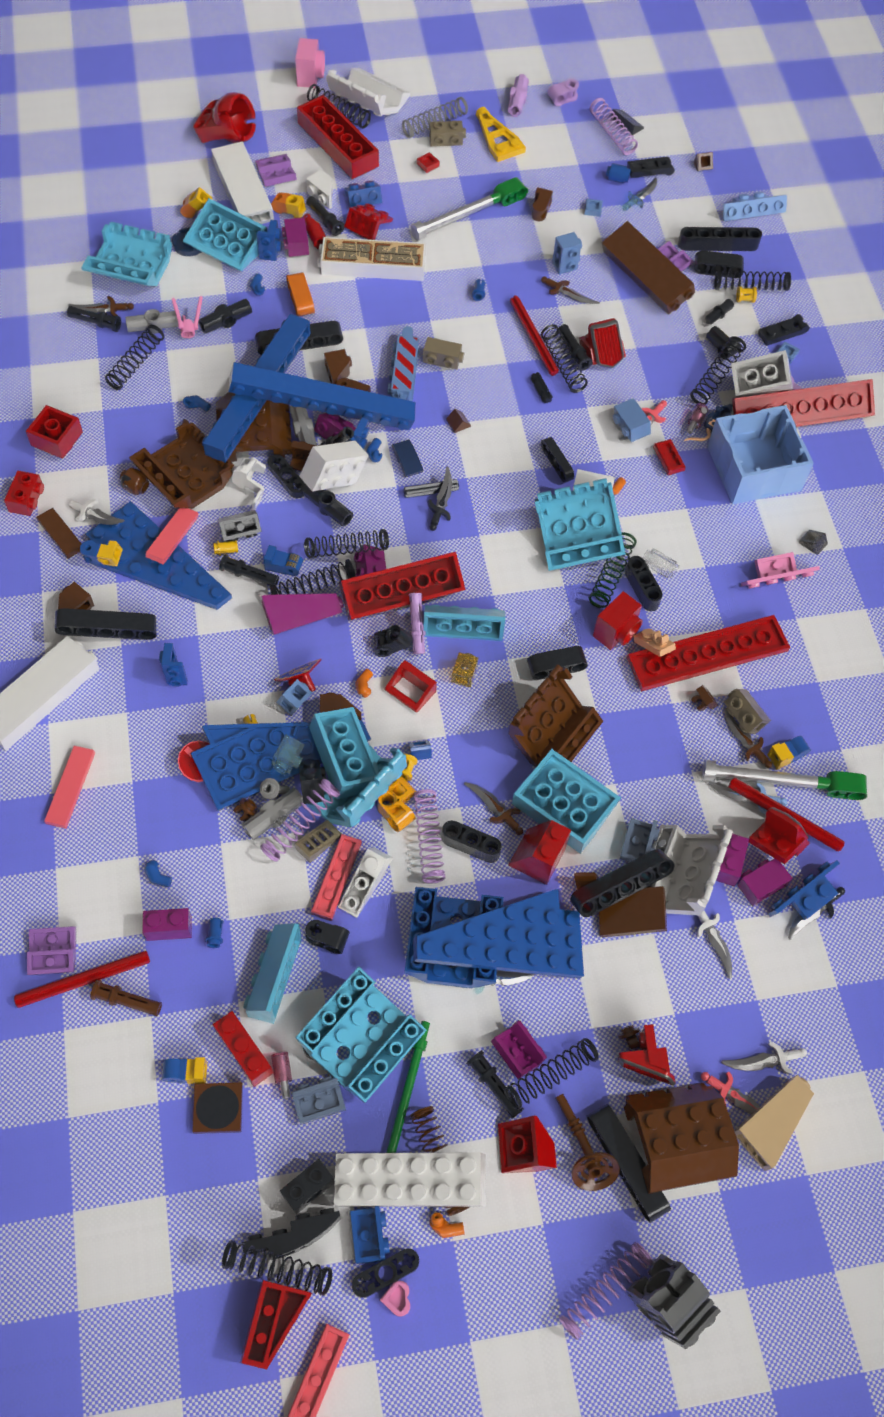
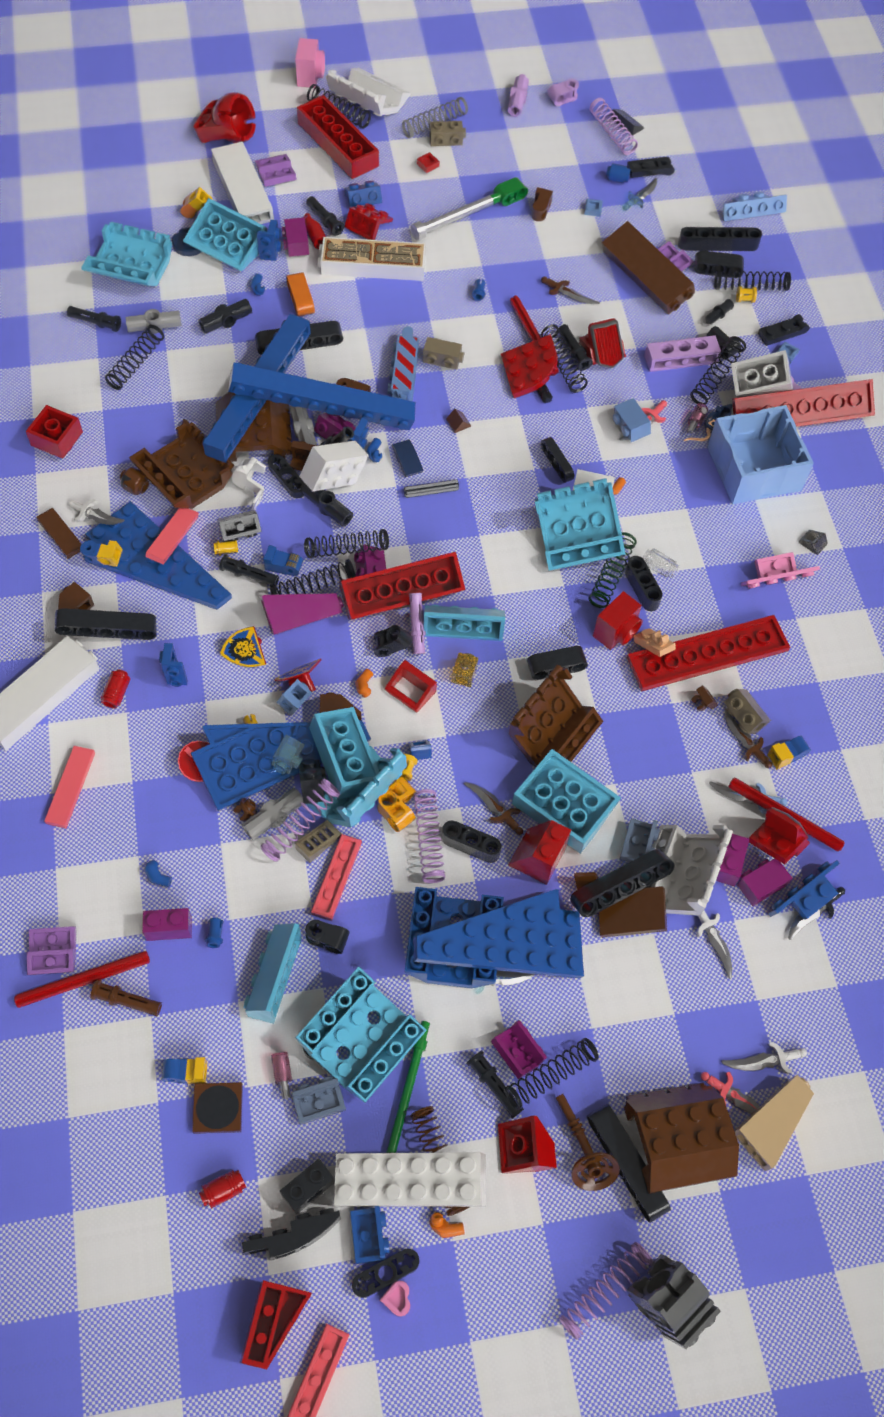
red brick [4,470,44,516] -> none
reddish brown piece [68,296,134,316] -> none
bright pink plant [172,296,203,338] -> none
blue arm [183,395,211,412] -> none
red arch [213,1011,273,1087] -> none
black piece [222,1240,333,1296] -> none
light grey plate [260,778,290,800] -> none
leg [271,193,306,218] -> none
white slope [306,169,333,209] -> none
reddish brown slope [324,349,352,384] -> none
white slope [338,847,393,918] -> none
piece [427,466,452,531] -> none
yellow plate [476,107,526,162] -> none
medium blue brick [552,232,582,275] -> none
red piece [618,1024,676,1086] -> none
reddish brown plate [618,1025,640,1049] -> none
red plate [653,439,686,475] -> none
slope [694,152,713,171] -> none
piece [702,759,867,800] -> none
none -> red head [101,669,131,709]
none -> red head [199,1170,246,1209]
none -> shield [220,626,266,667]
none -> red plate [501,334,558,399]
none -> lavender brick [644,336,721,372]

